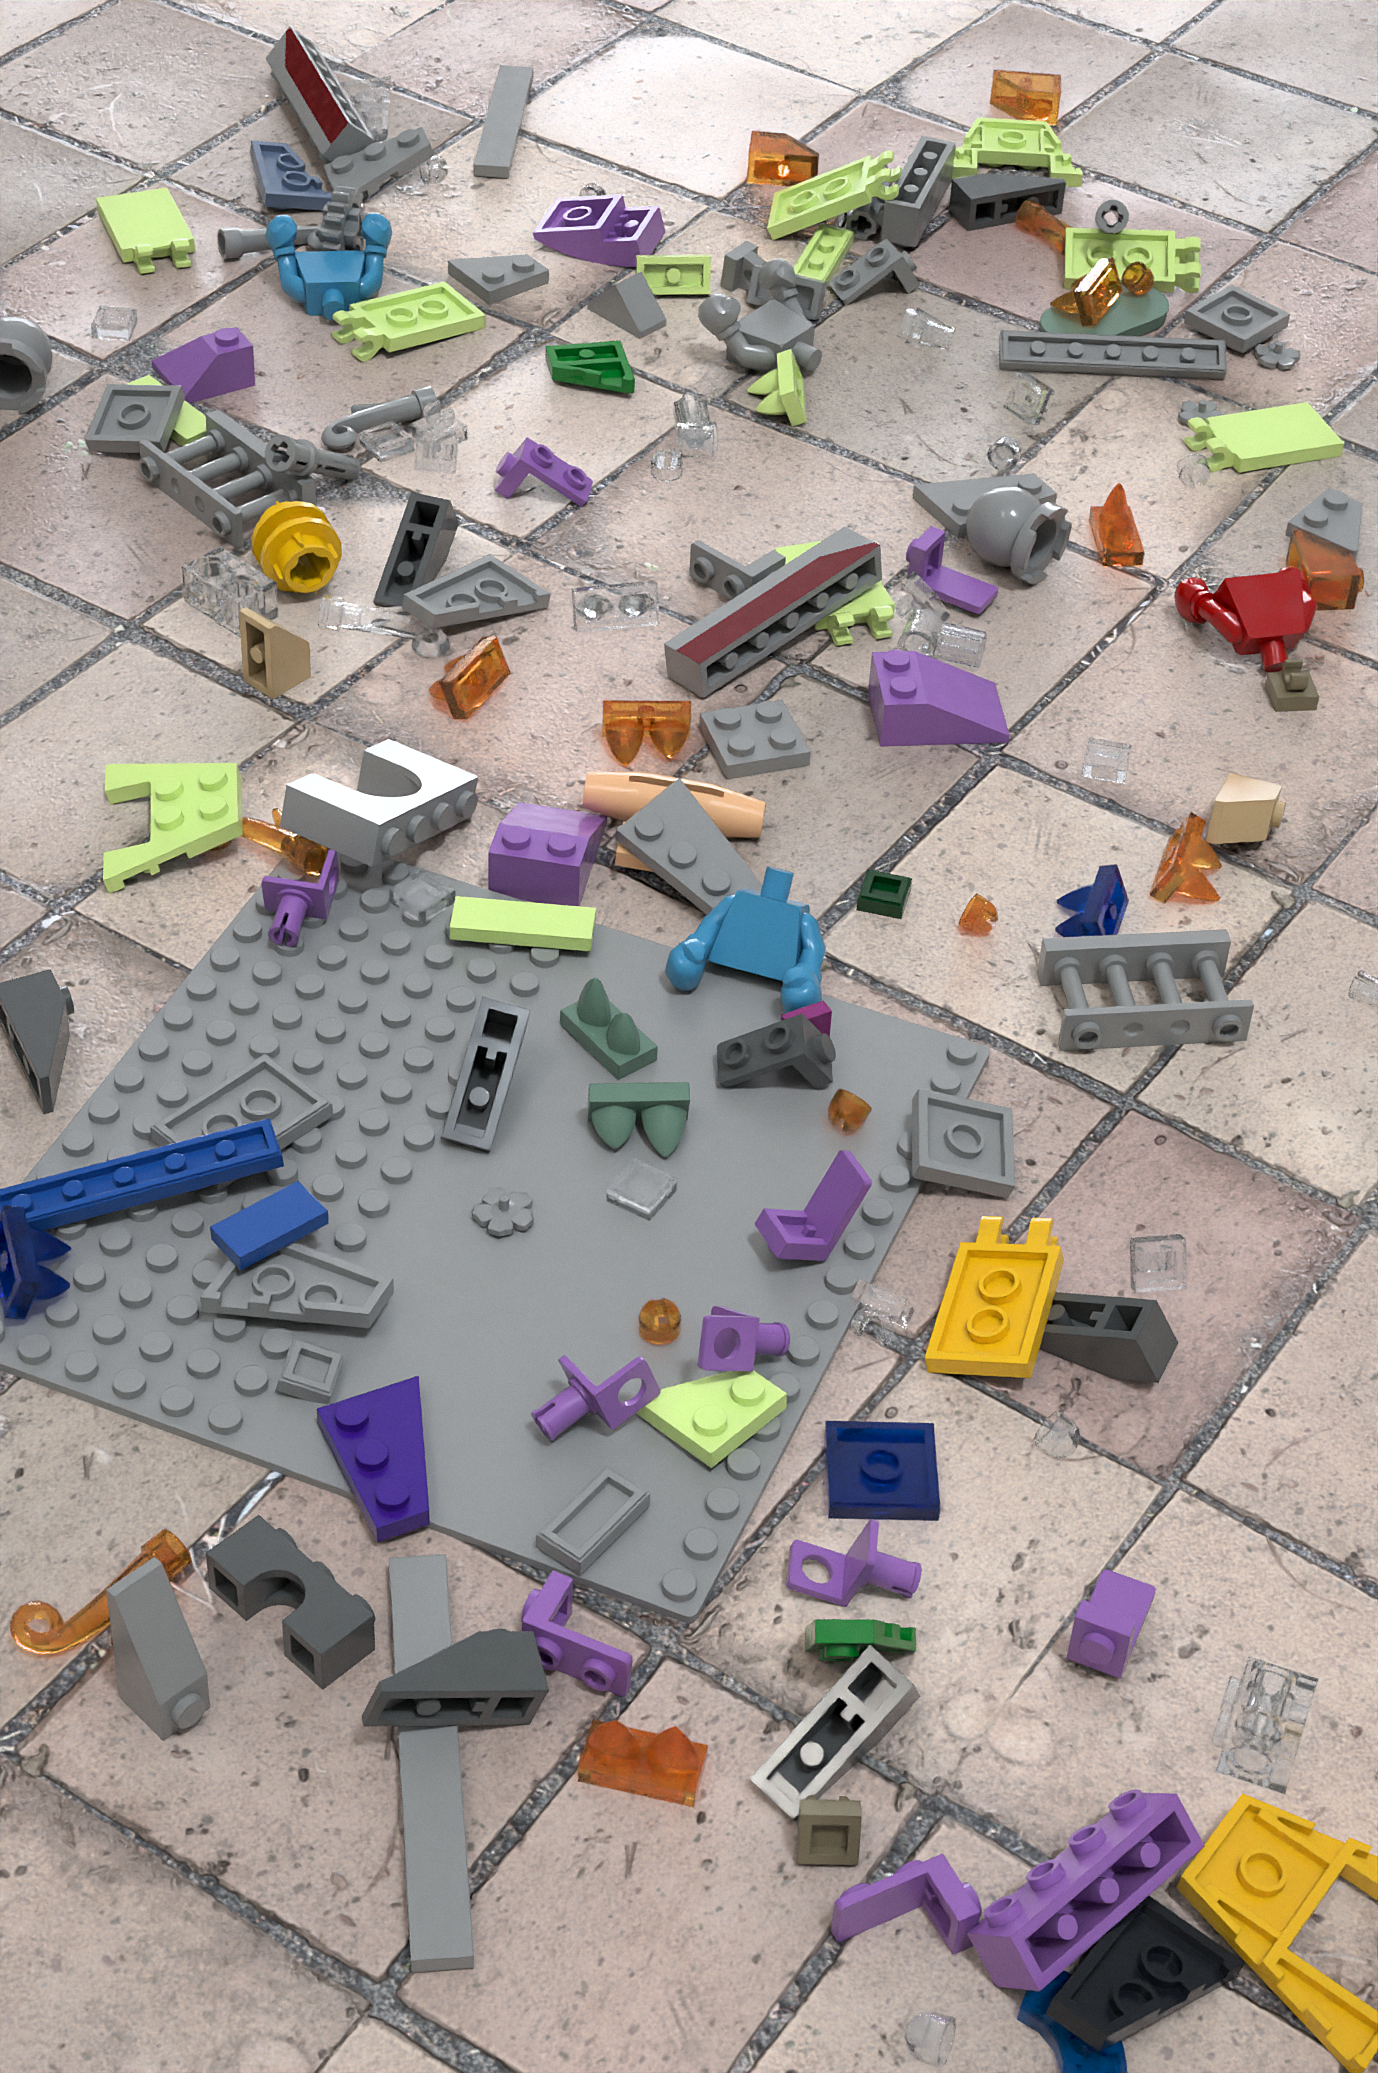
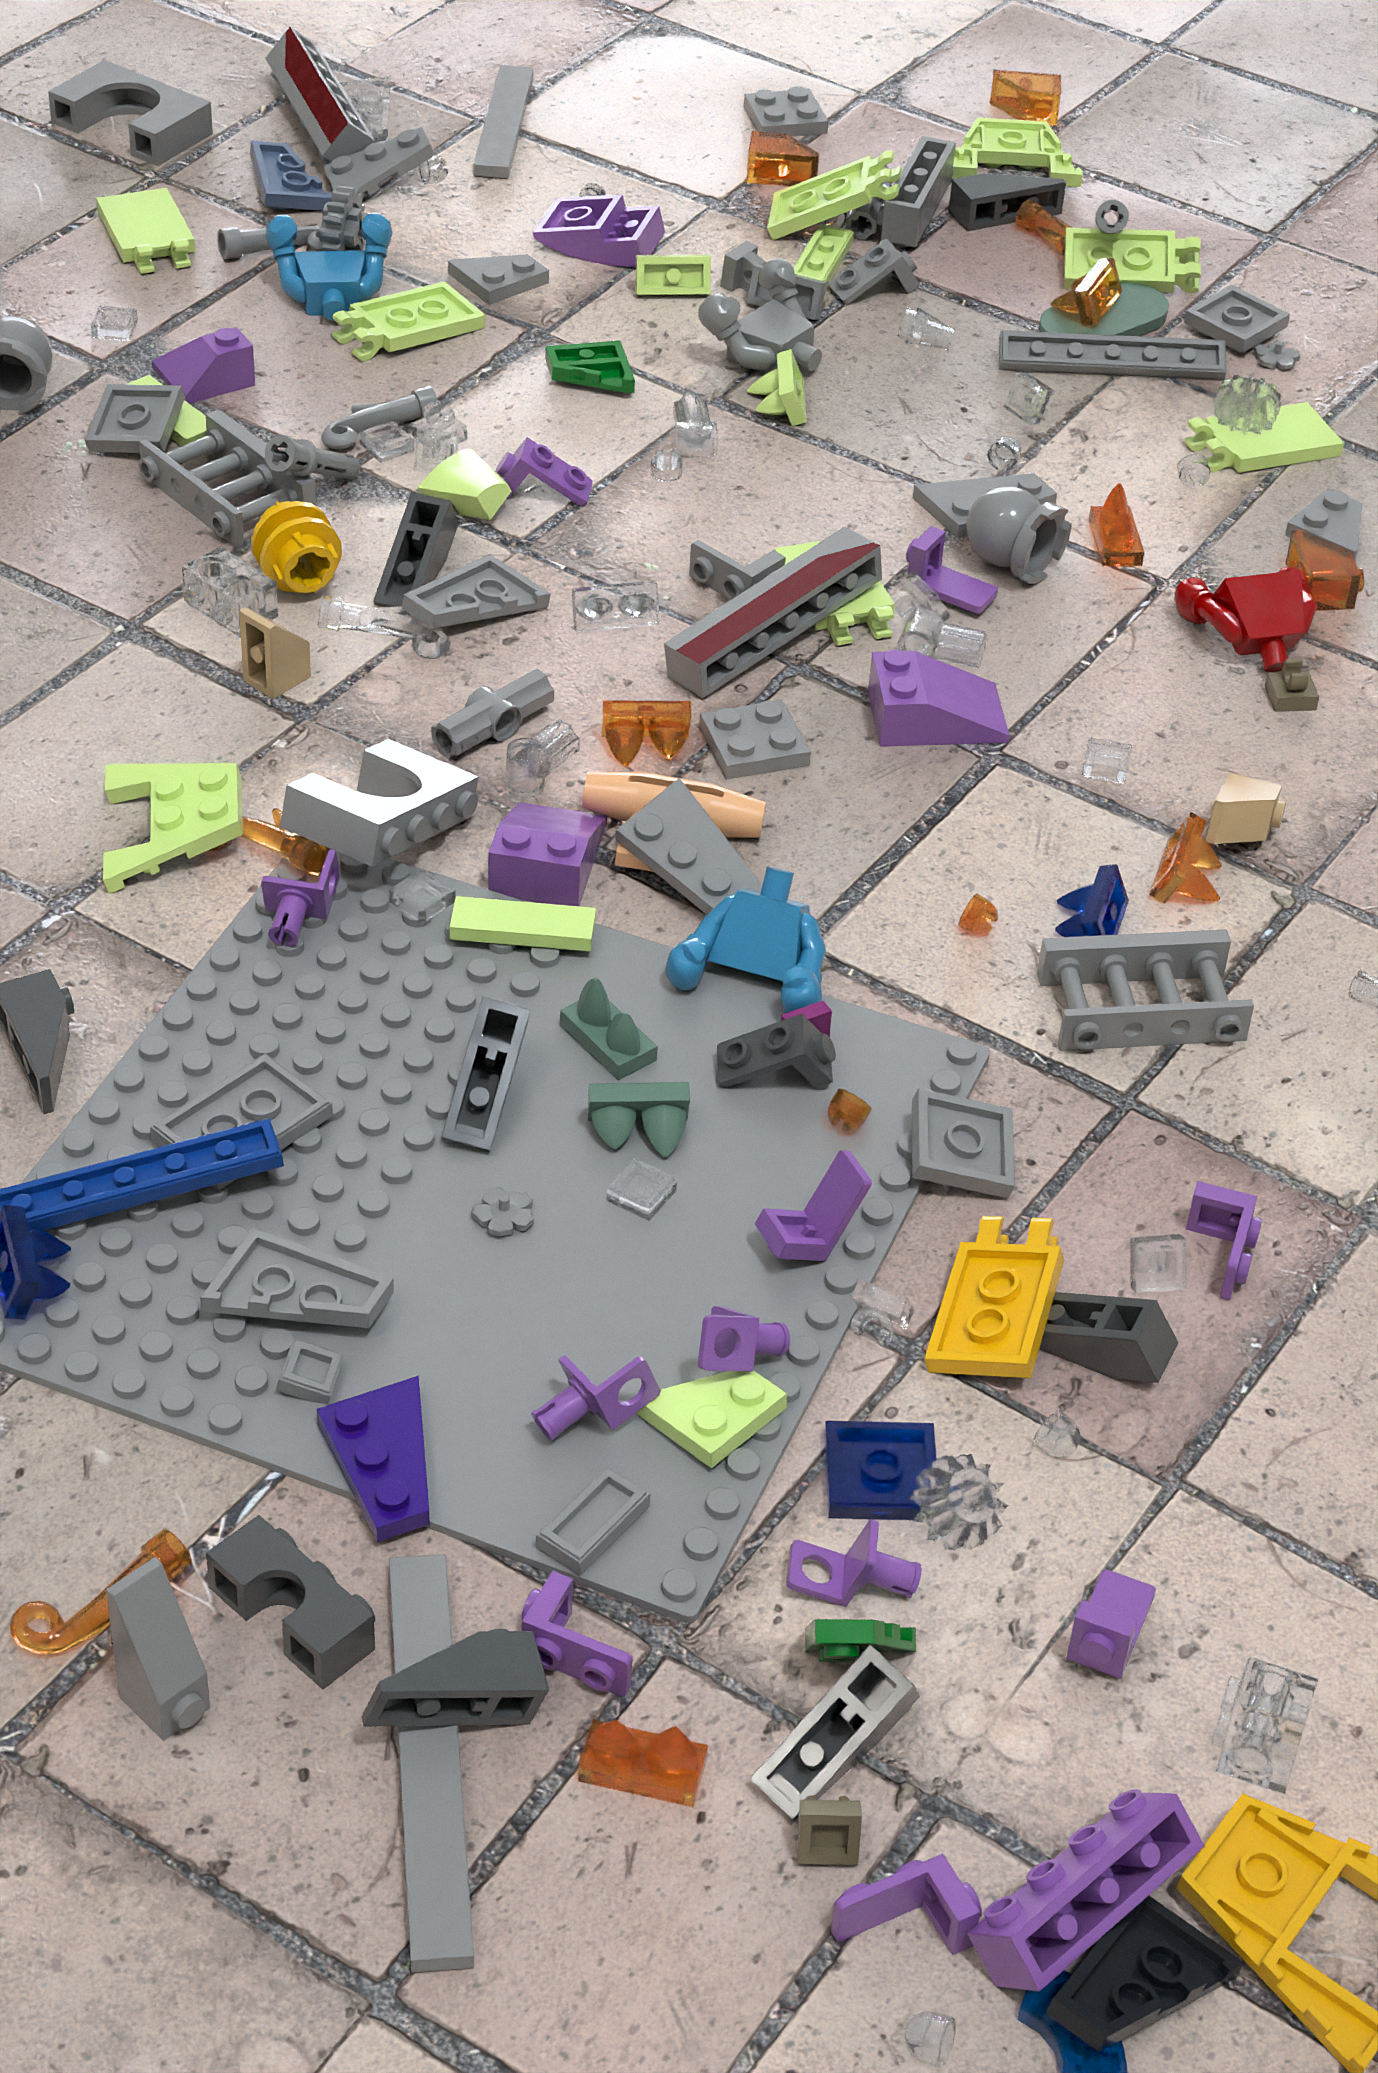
blue tile [210,1181,329,1270] -> none
clear orange tile [429,636,511,719] -> none
light grey slope [587,272,667,339] -> none
clear orange hinge [638,1298,681,1344] -> none
dark green tile [856,870,912,919] -> none
clear orange hinge [1121,261,1154,295] -> none
light grey plant [1178,400,1226,425] -> none
none -> light grey arch [48,60,213,166]
none -> yellowish green slope [417,449,512,520]
none -> light grey piece [431,669,554,759]
none -> clear piece [505,719,580,798]
none -> light grey plate [744,87,829,139]
none -> clear gear [908,1454,1008,1550]
none -> medium lavender bracket [1186,1181,1262,1300]
none -> clear gear [1213,375,1281,435]

